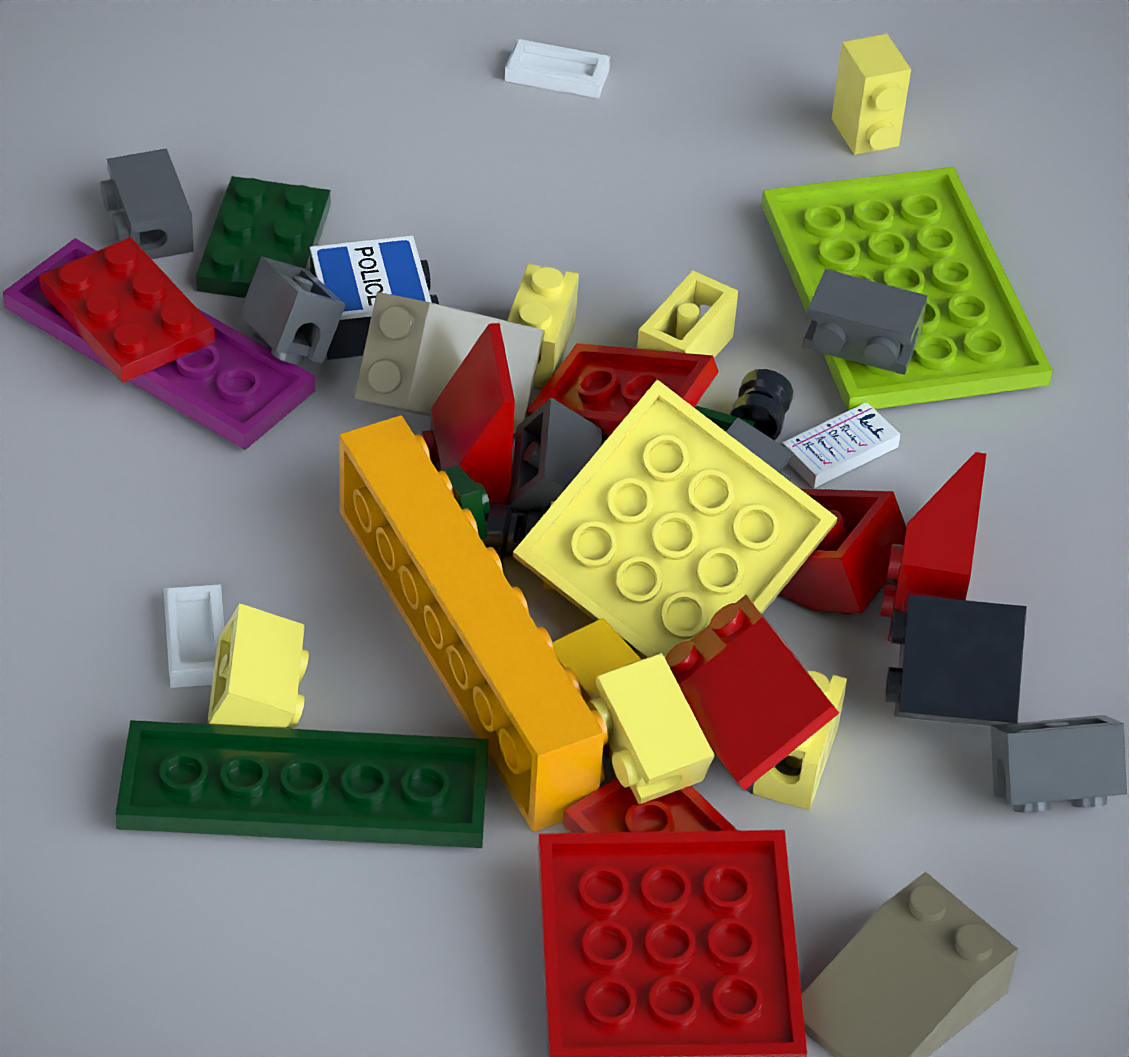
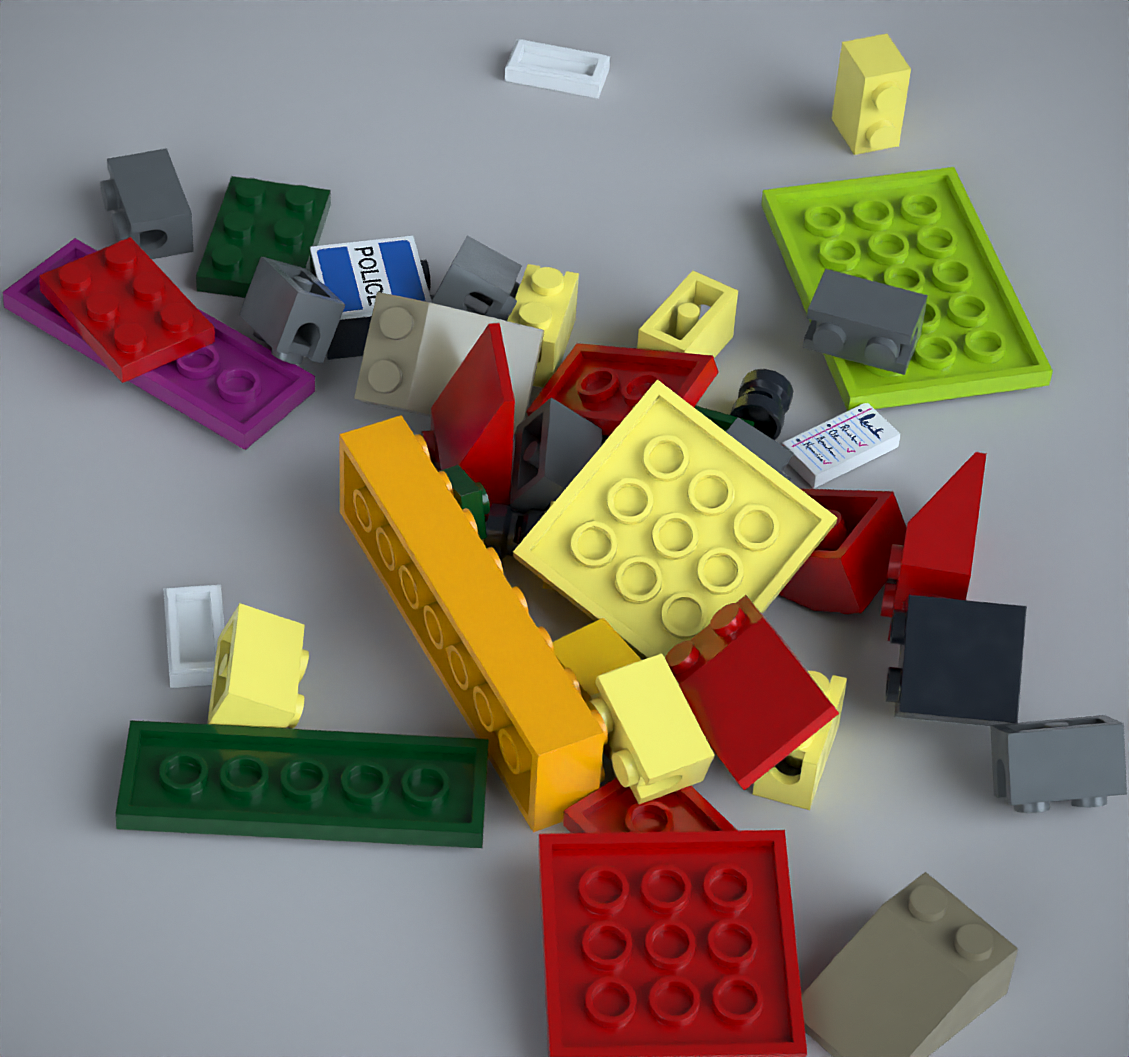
none -> dark grey brick [431,235,522,321]

